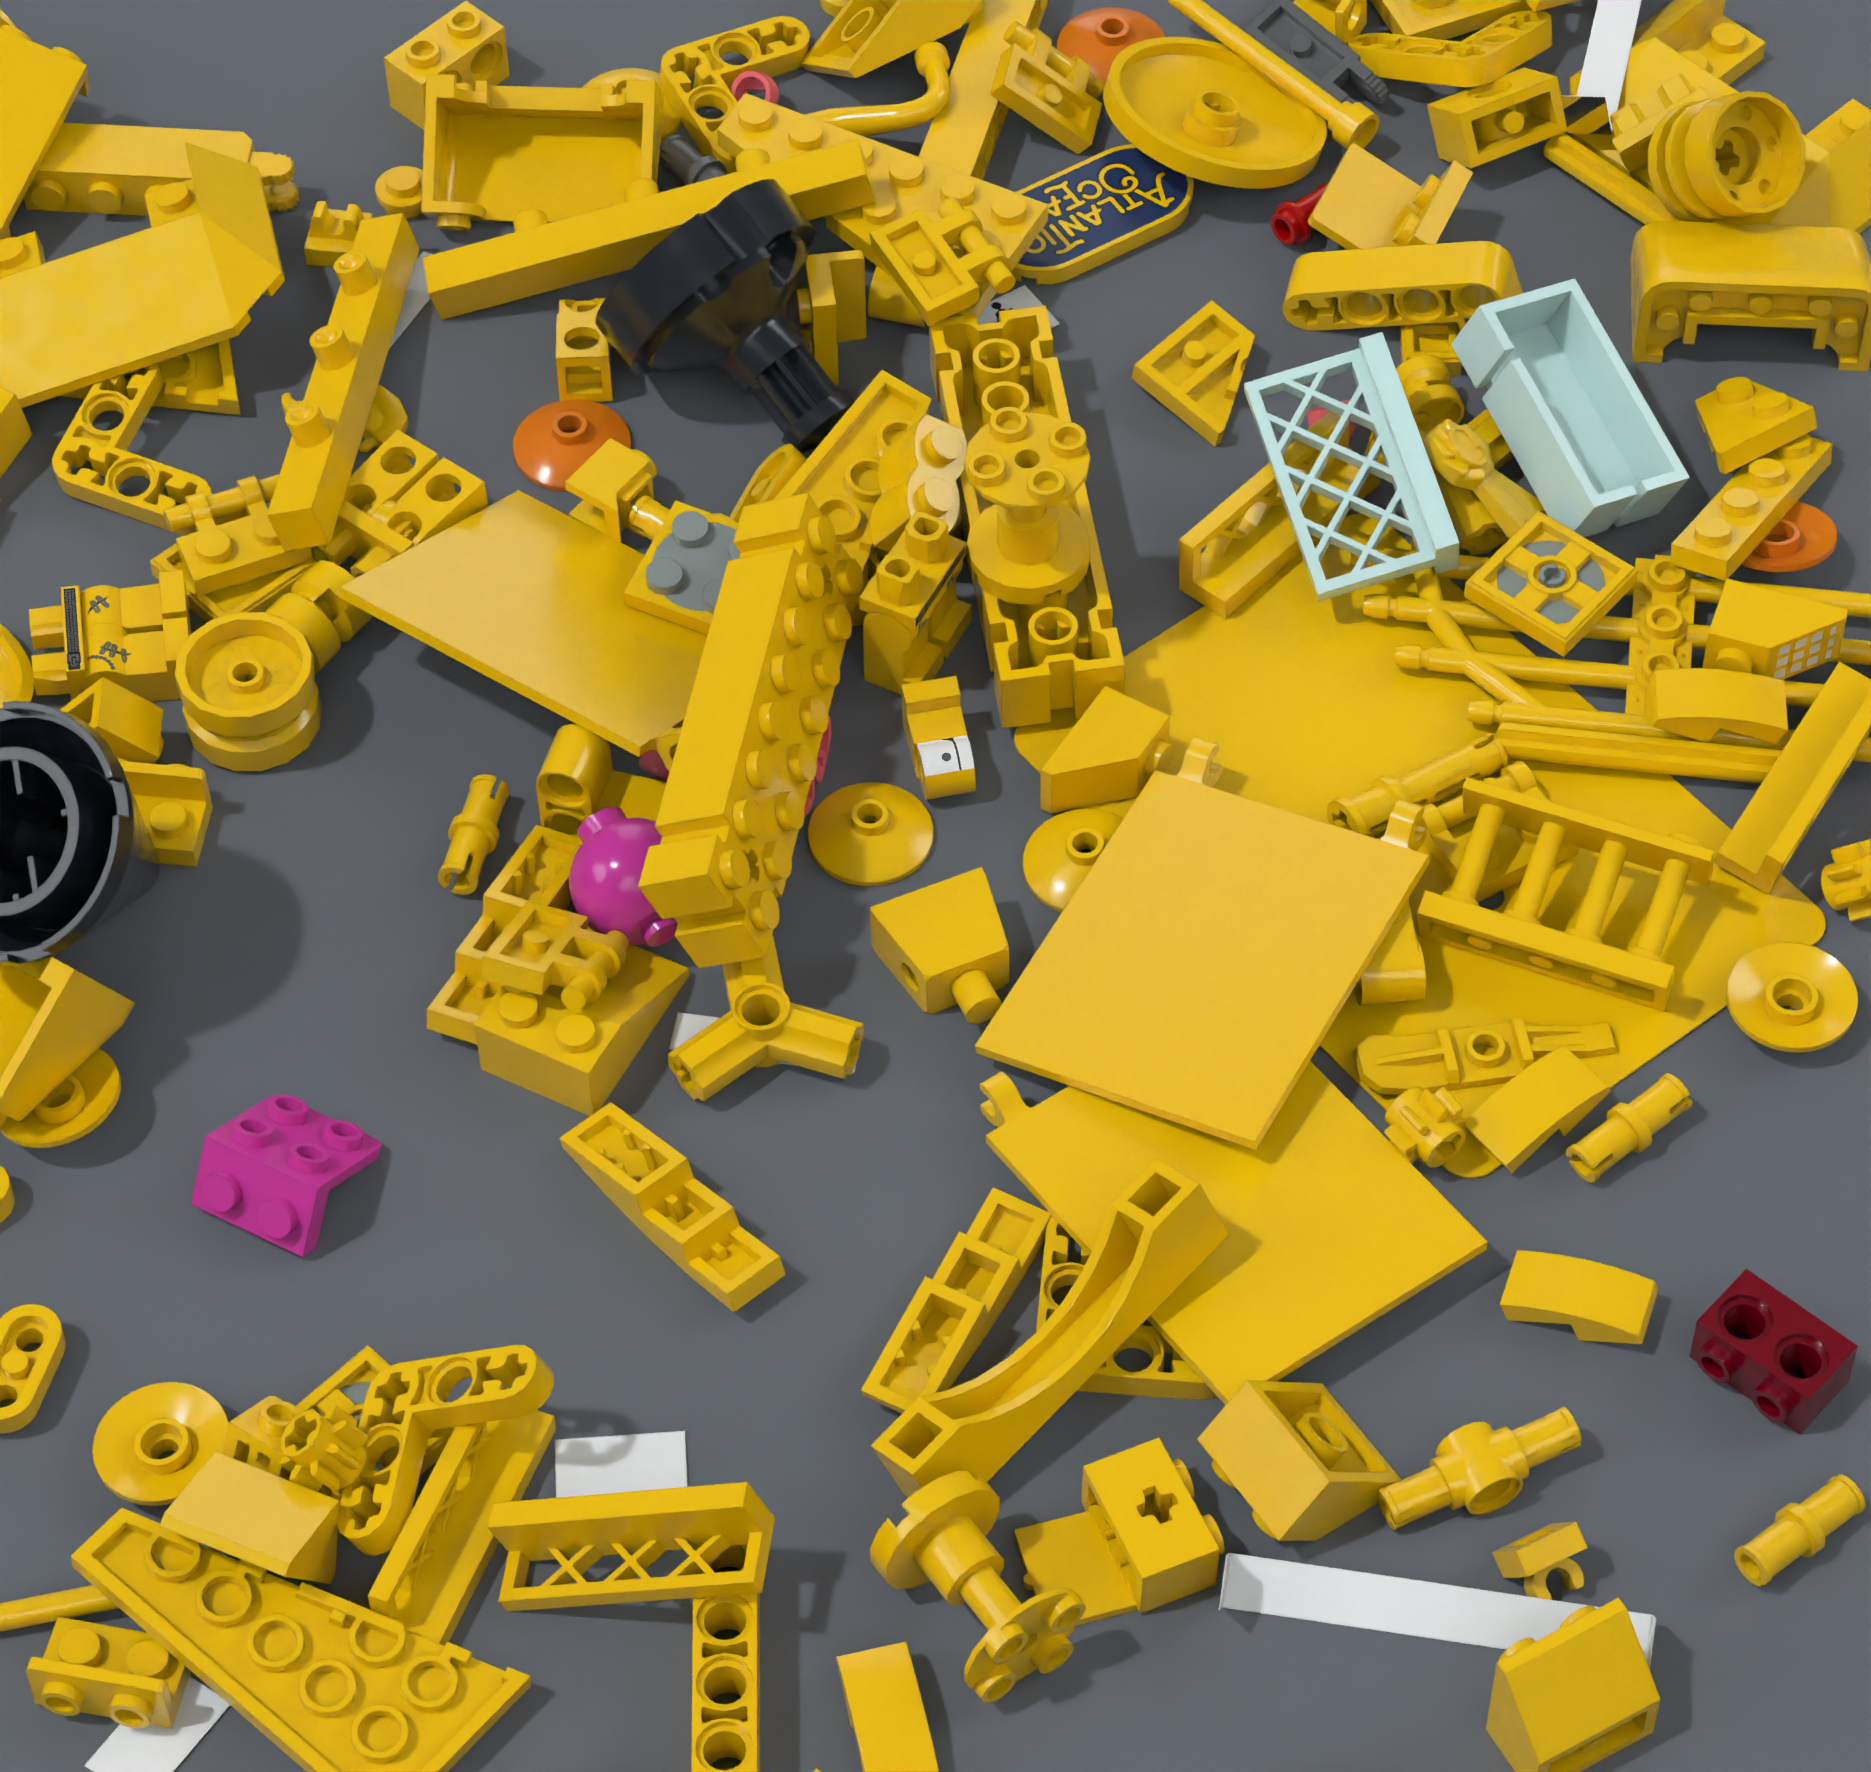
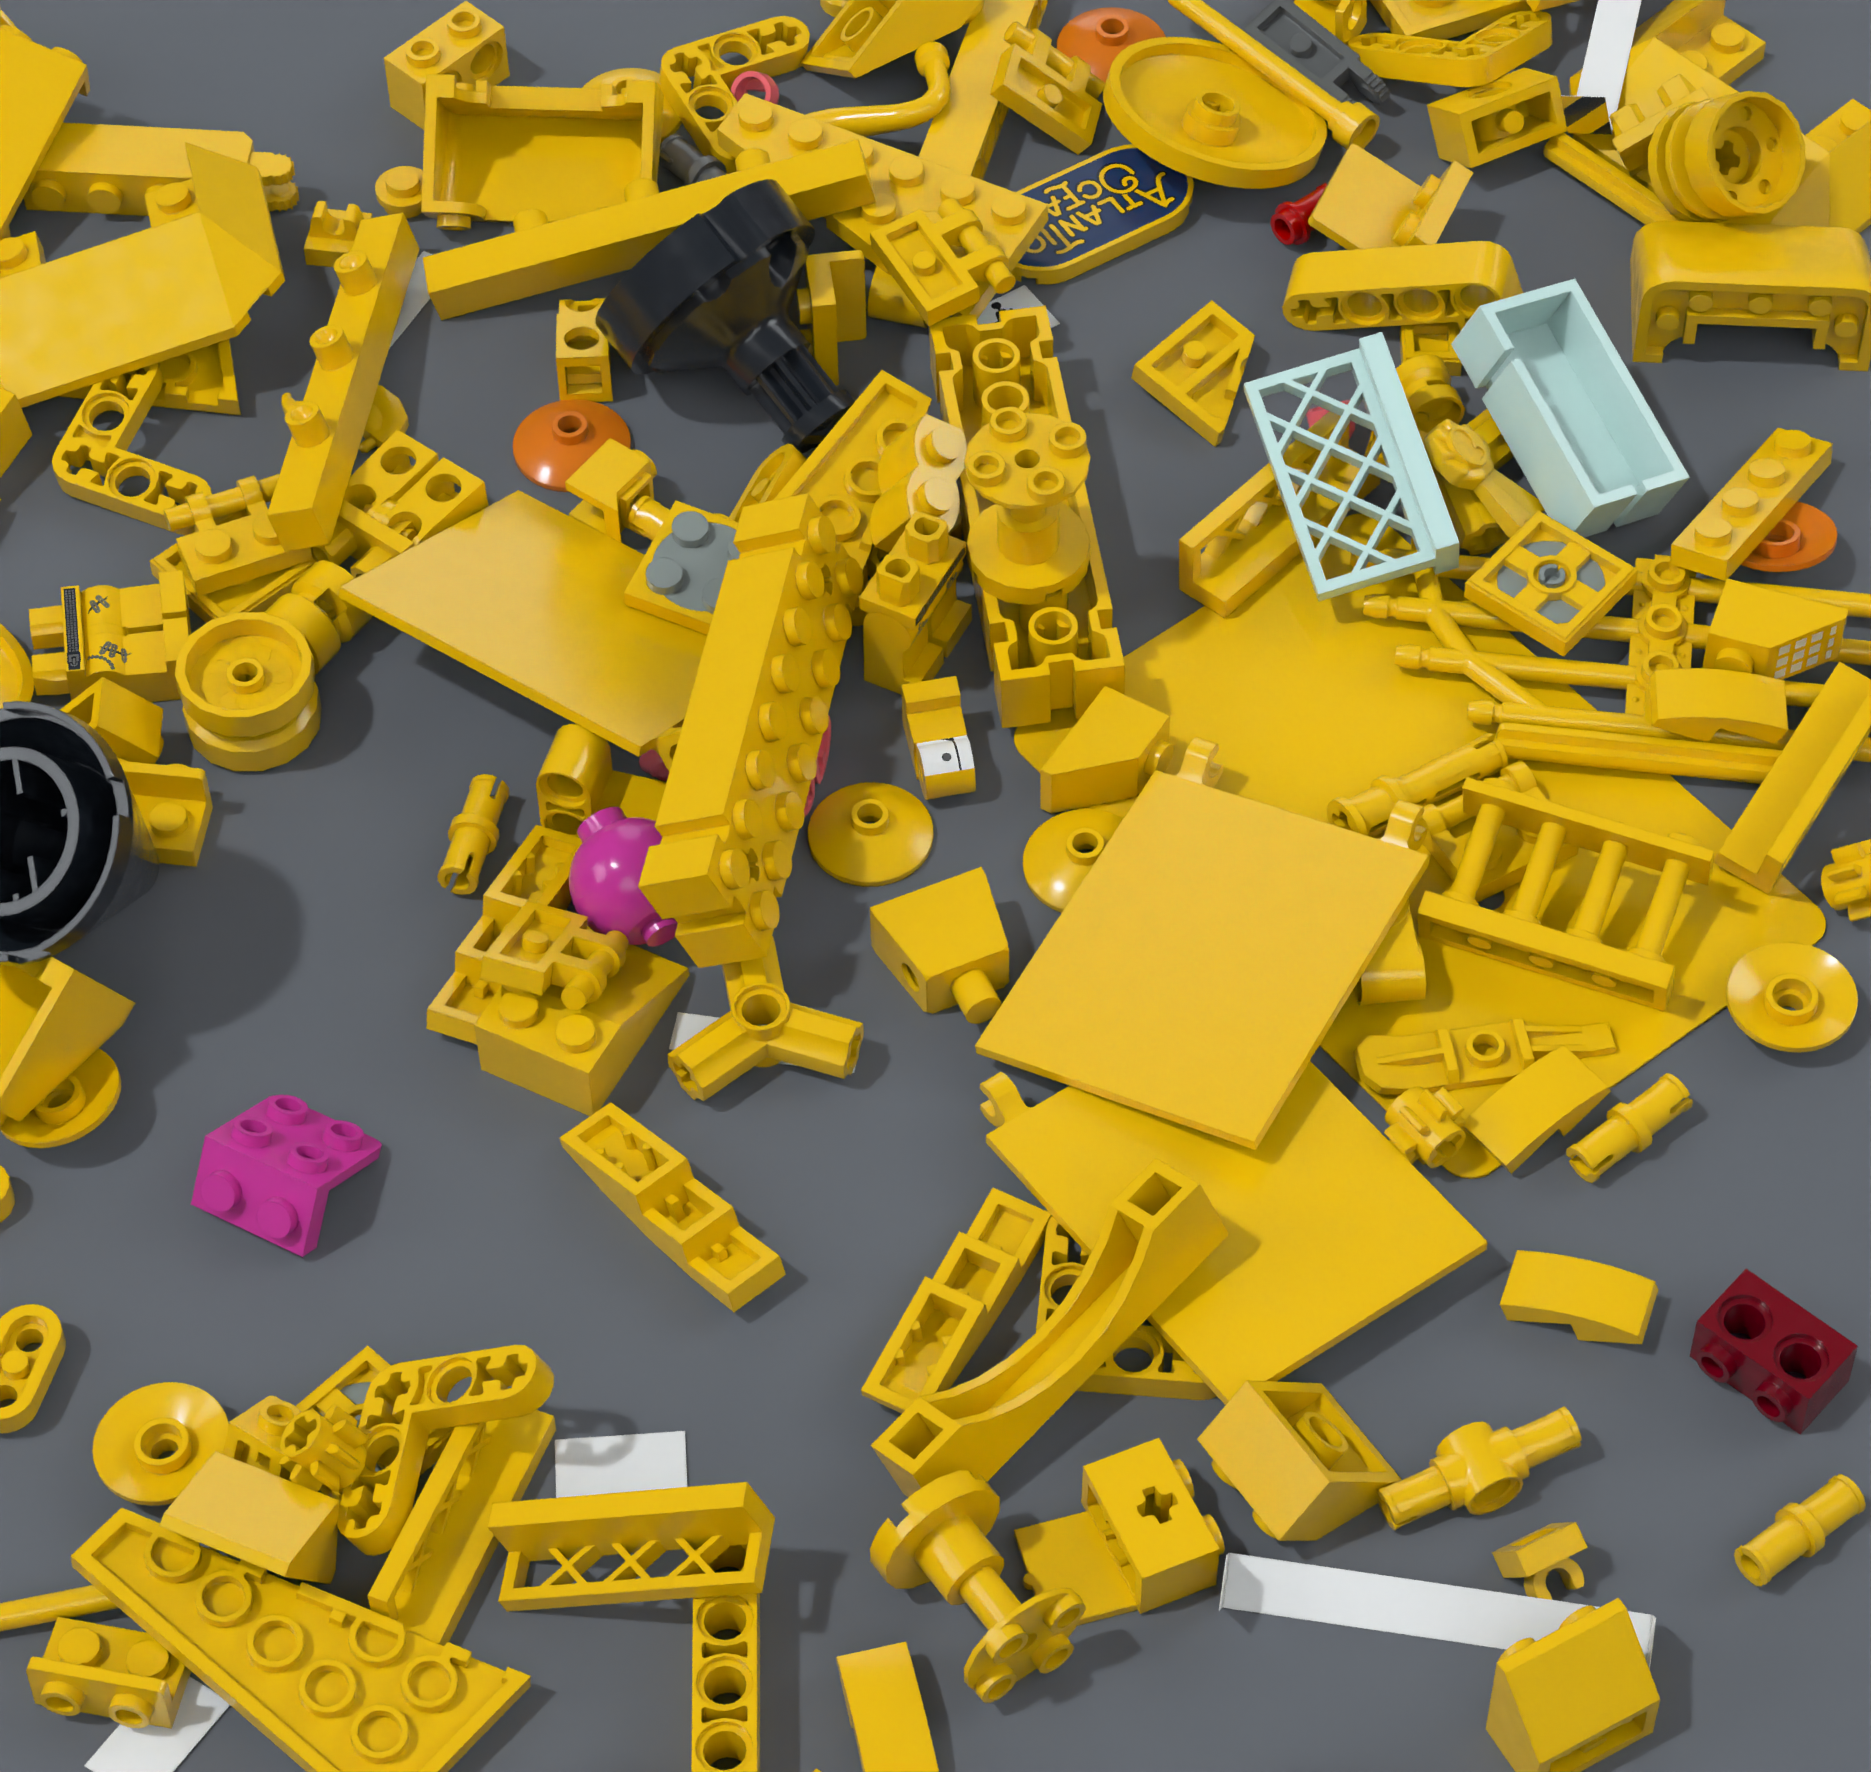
yellow wing [1694,377,1818,474] -> none

